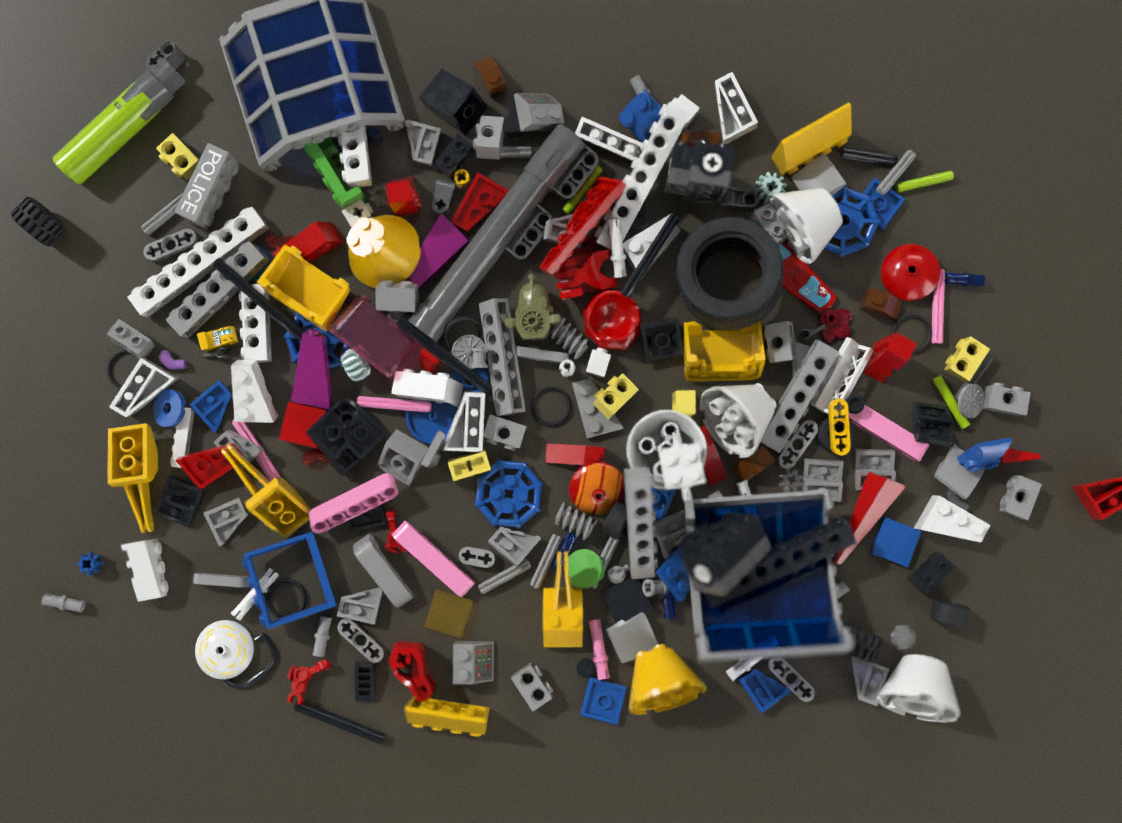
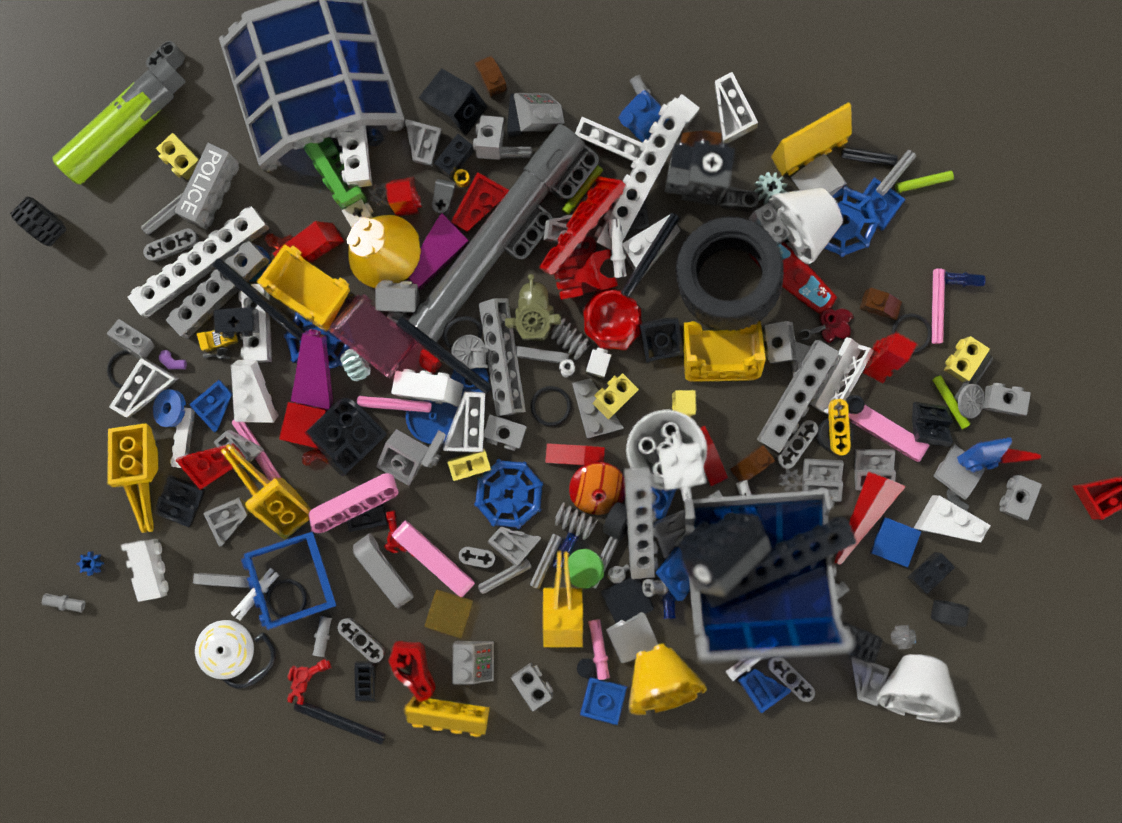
light grey wing [337,587,383,624] -> none
white cone [700,383,777,458] -> none
red dish [881,244,940,301] -> none
none -> black brick [214,307,260,338]

